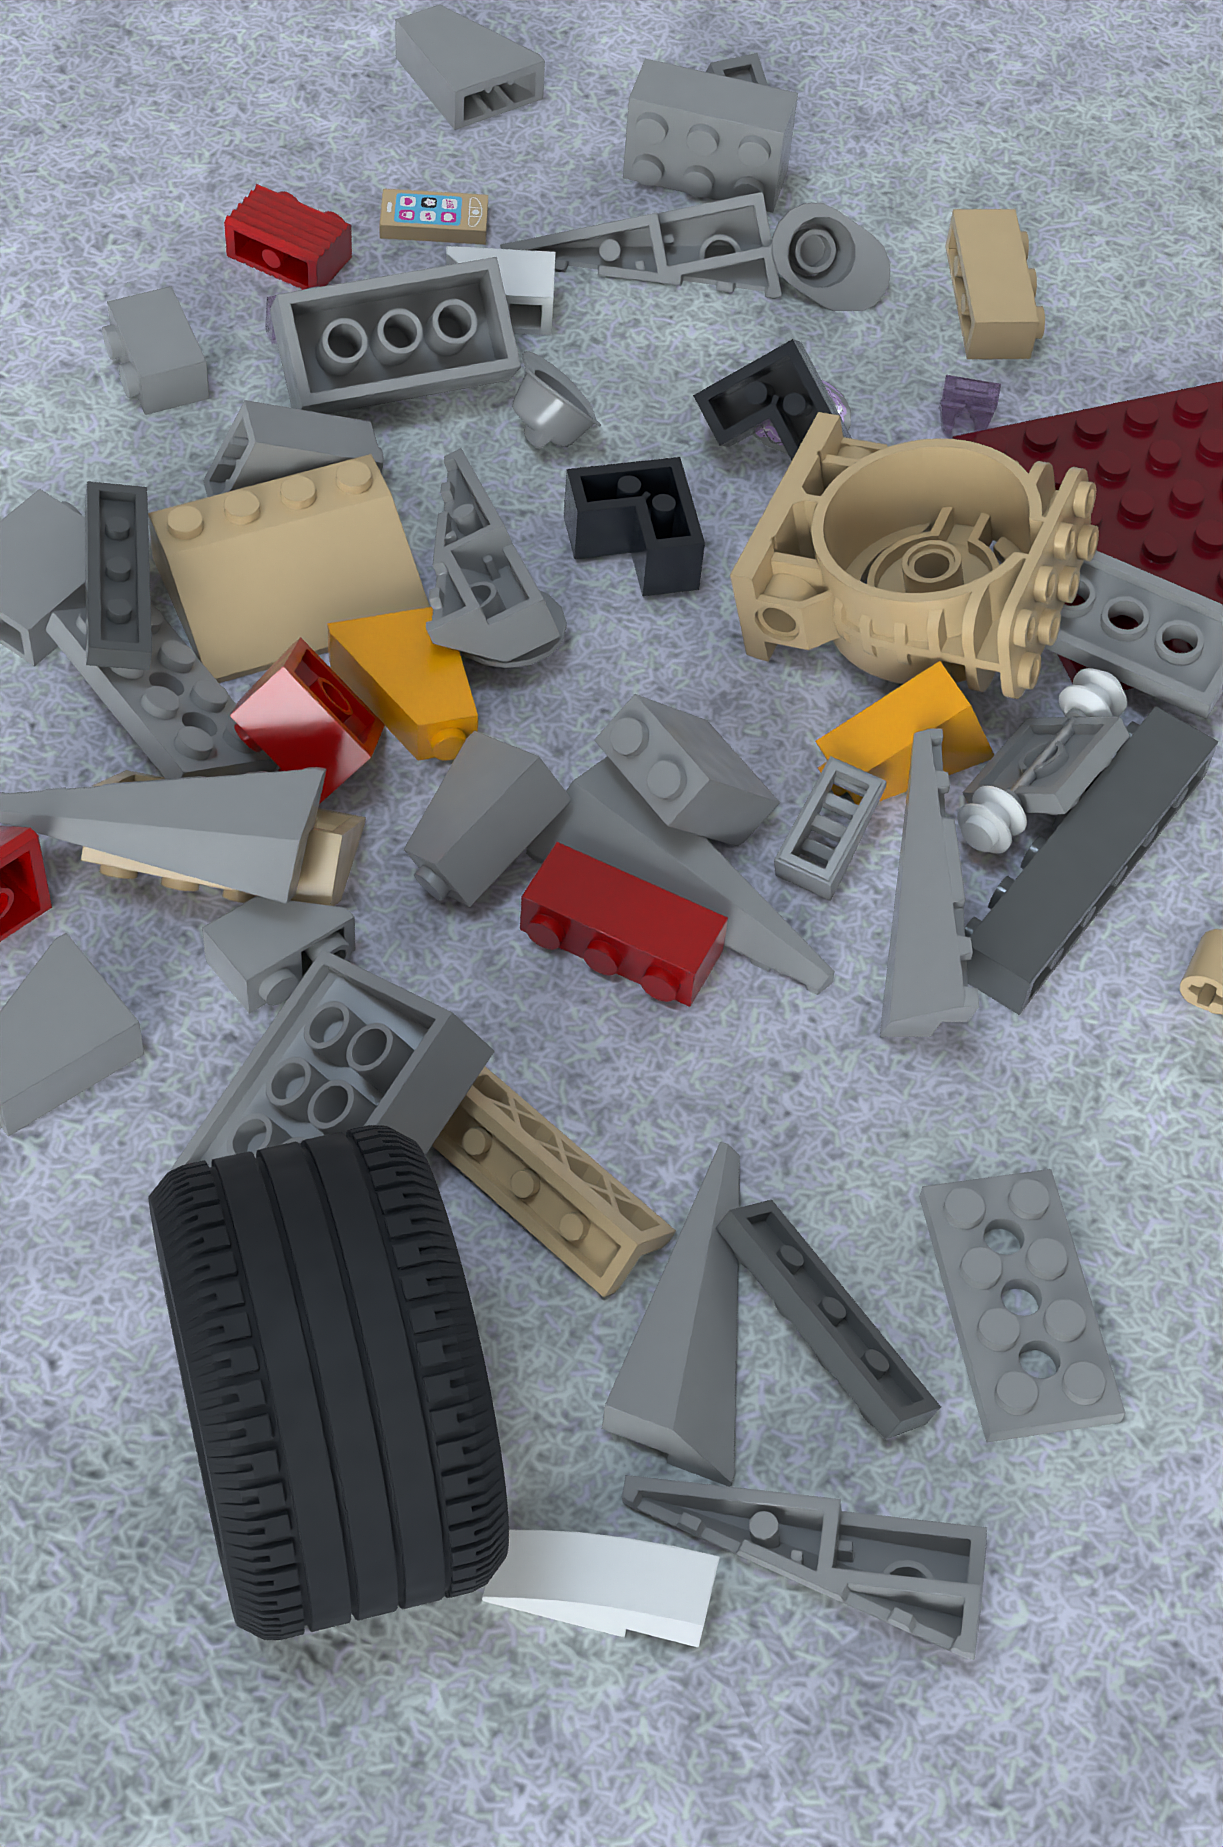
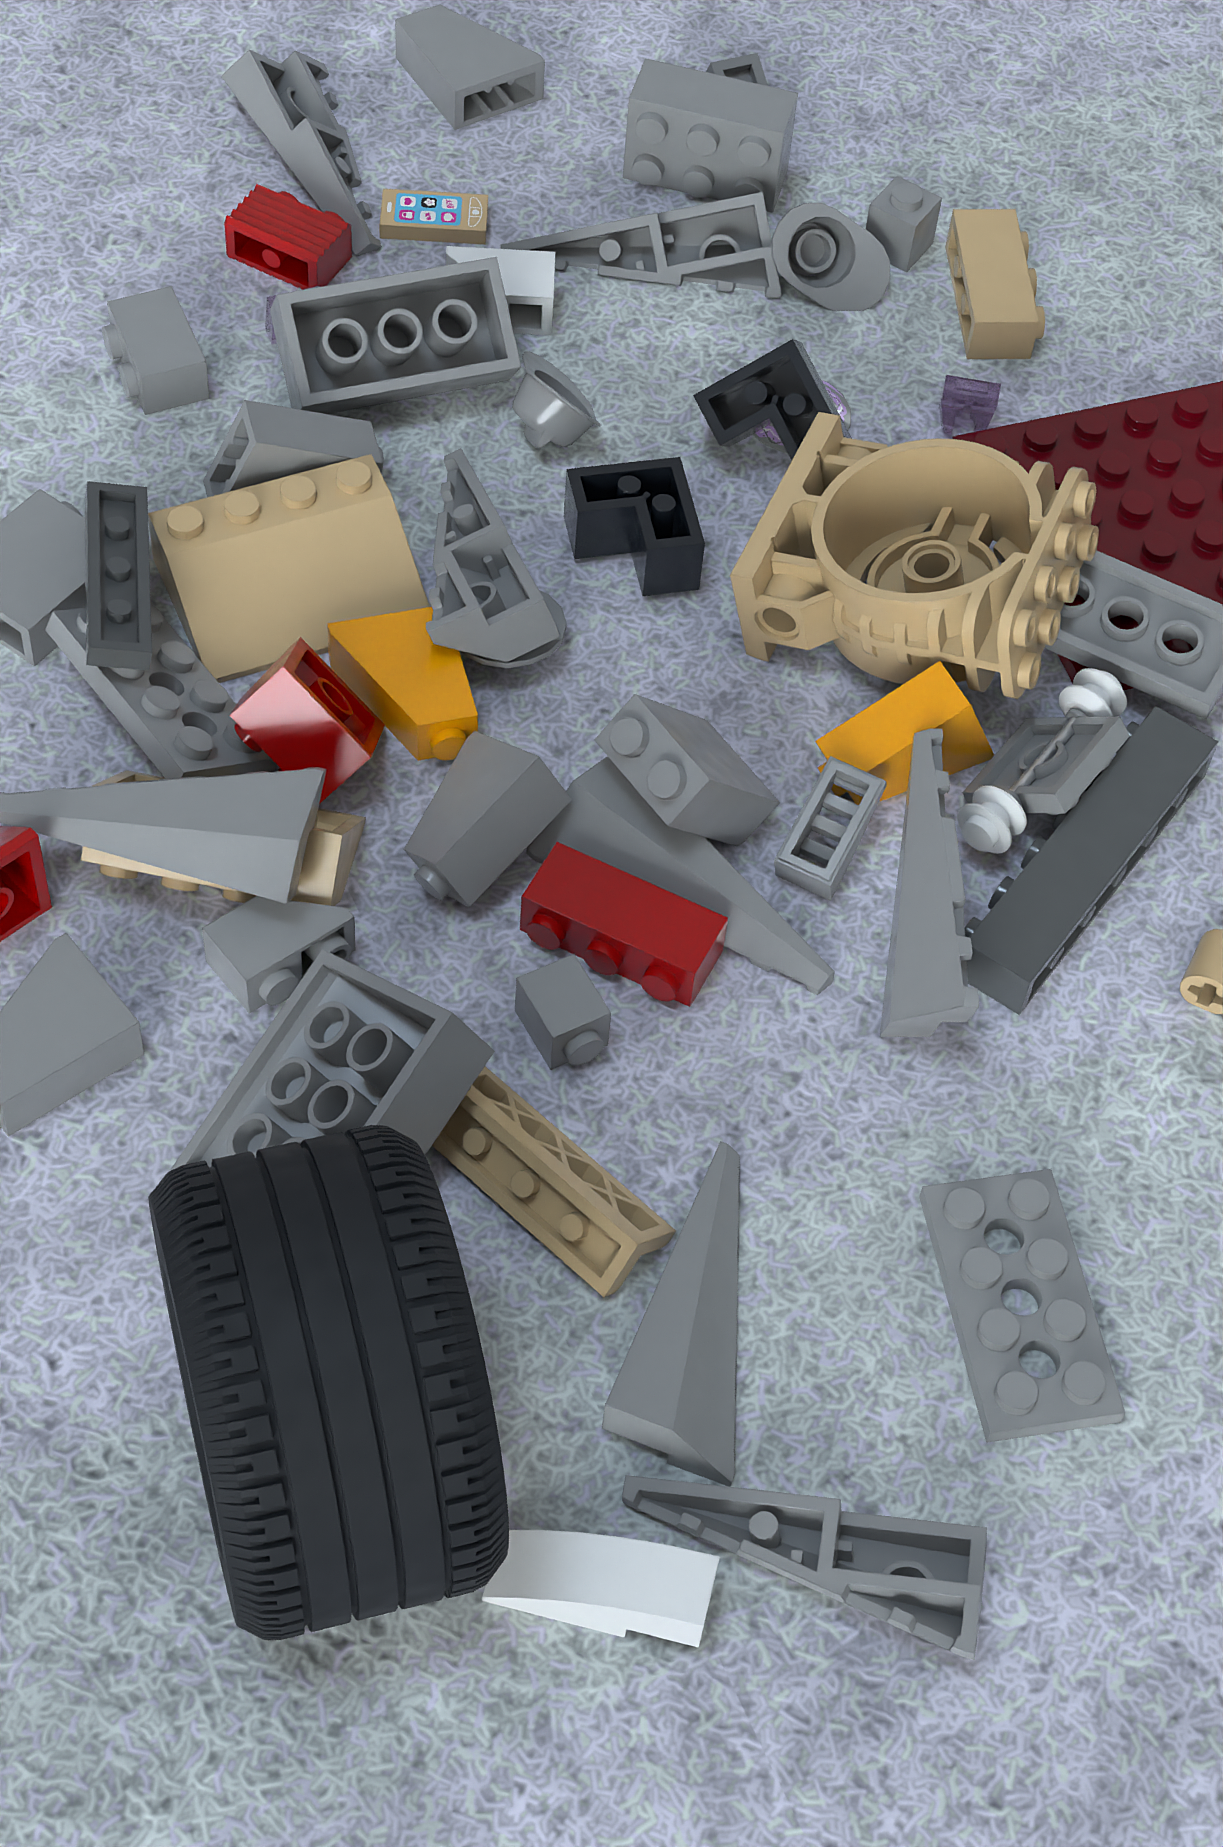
dark grey plate [716,1199,941,1440] -> none
none -> light grey wedge [221,50,382,256]
none -> light grey brick [515,954,611,1070]
none -> light grey brick [866,176,942,273]

